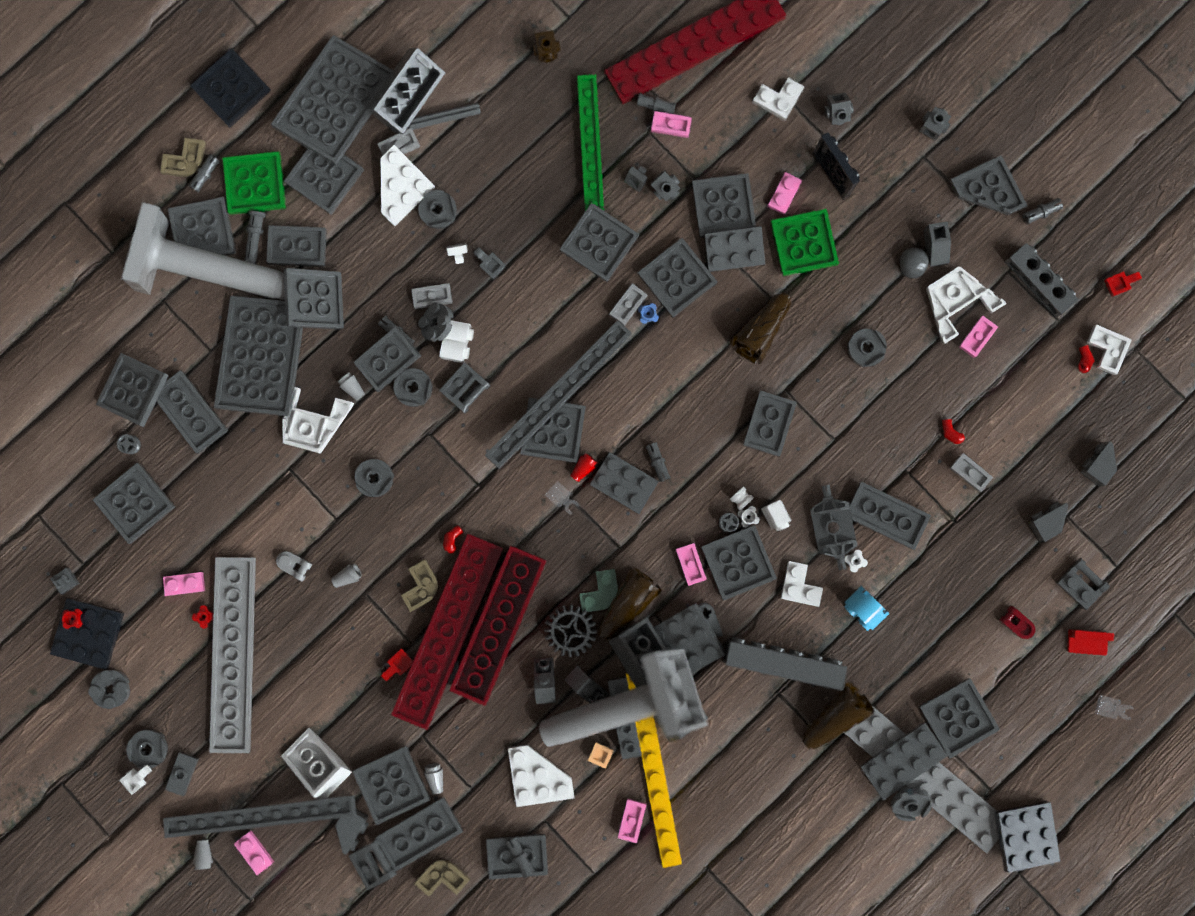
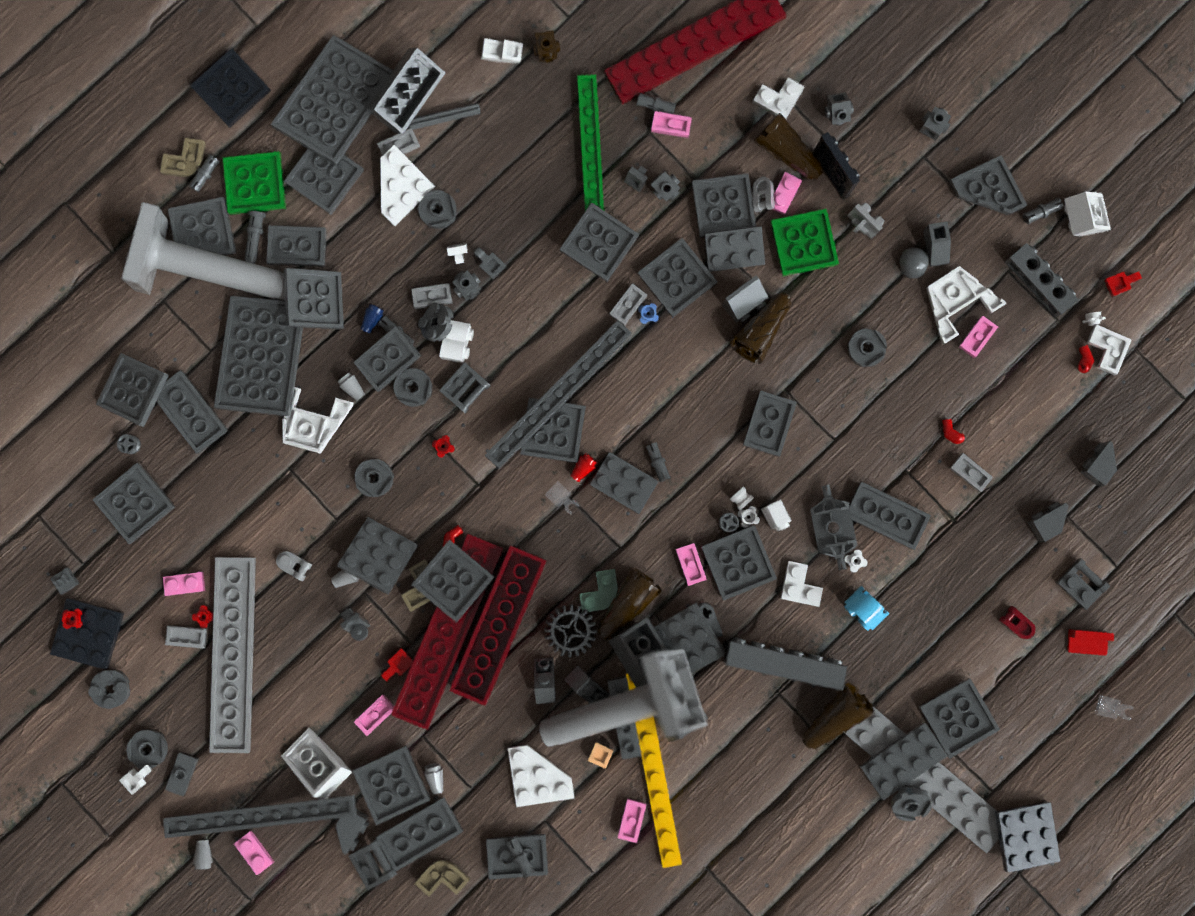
none -> light grey plate [165,625,207,648]
none -> dark grey plate [337,517,418,595]
none -> dark grey hips [340,608,371,641]
none -> bright pink plate [354,694,394,736]
none -> dark blue cone [360,304,384,333]
none -> dark grey plate [412,540,494,622]
none -> red plate [432,435,455,458]
none -> dark grey brick [453,270,481,301]
none -> white slope [481,38,523,63]
none -> slope [722,275,768,323]
none -> light grey plate [753,177,775,212]
none -> dark brown cone [754,113,823,180]
none -> light grey hips [847,203,884,239]
none -> white slope [1064,192,1111,236]
none -> white plate [1082,312,1106,326]

